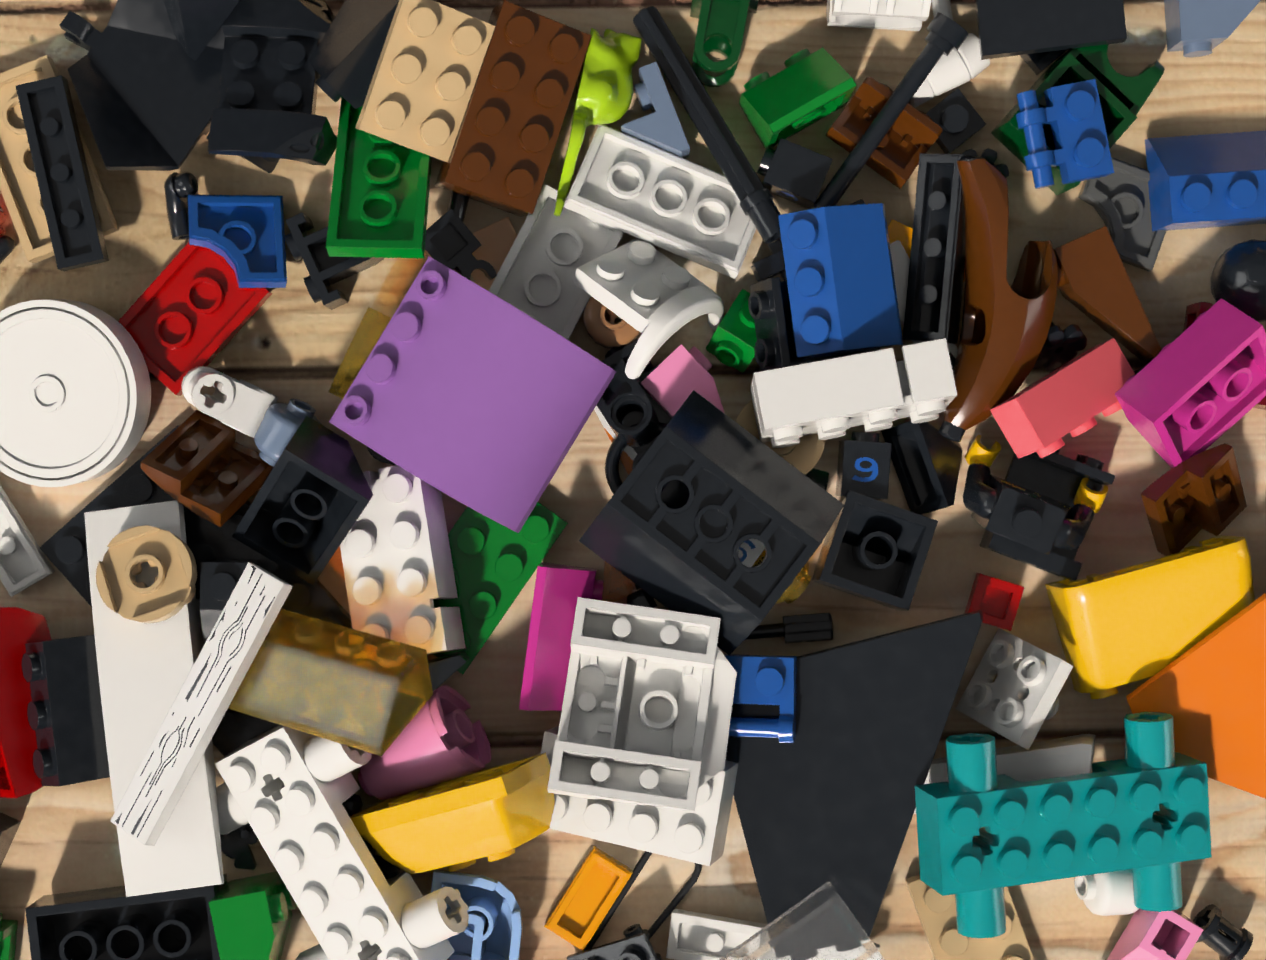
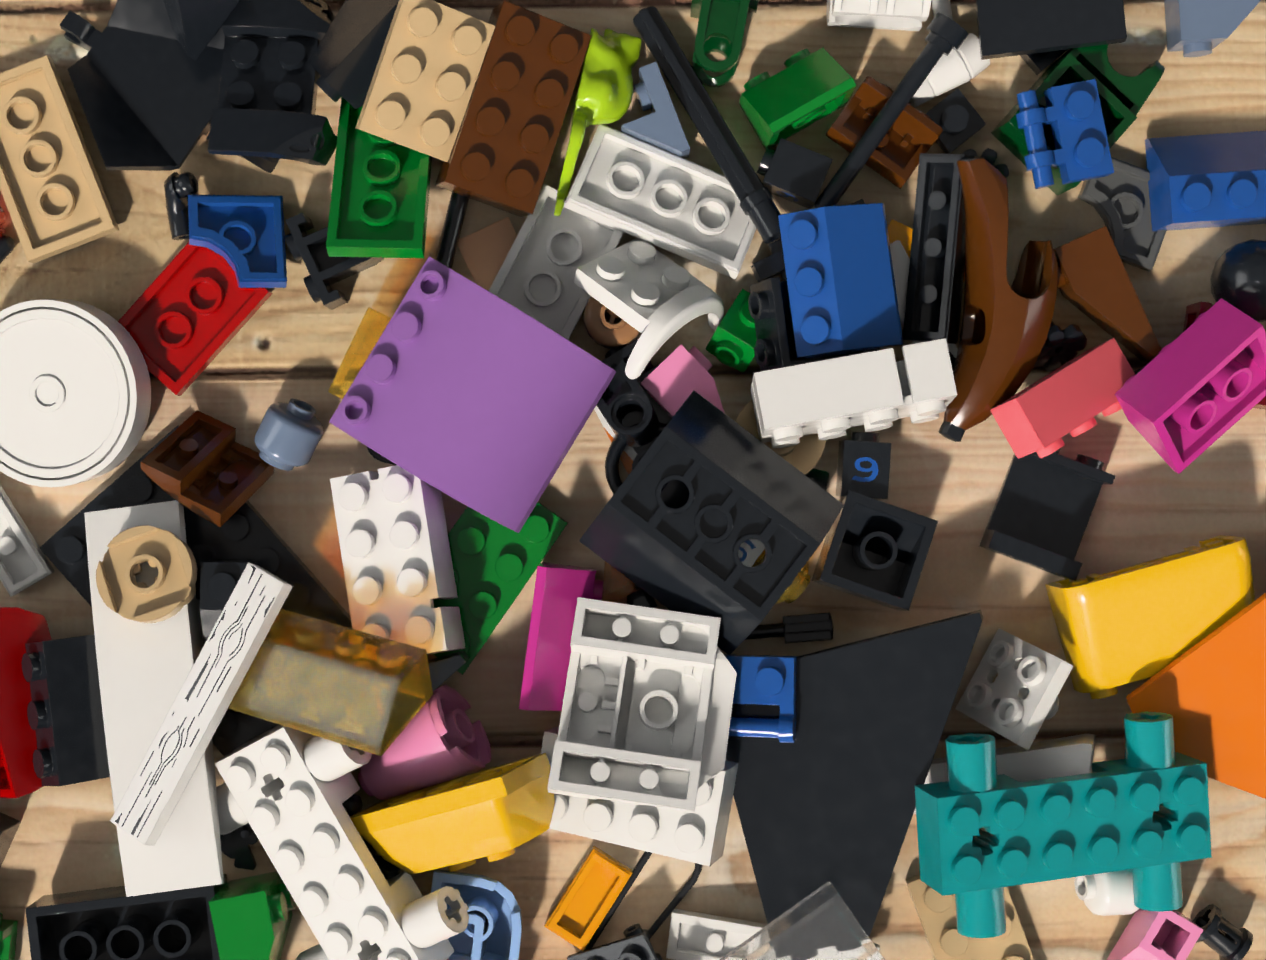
black plate [16,75,109,271] -> none
white piece [181,366,278,438] -> none
black slope [232,415,373,585] -> none
black plate [425,209,497,280] -> none
black slope [881,421,963,515] -> none
black torso [963,435,1108,555] -> none
red plate [964,573,1024,631] -> none
reddish brown slope [1141,443,1247,556] -> none

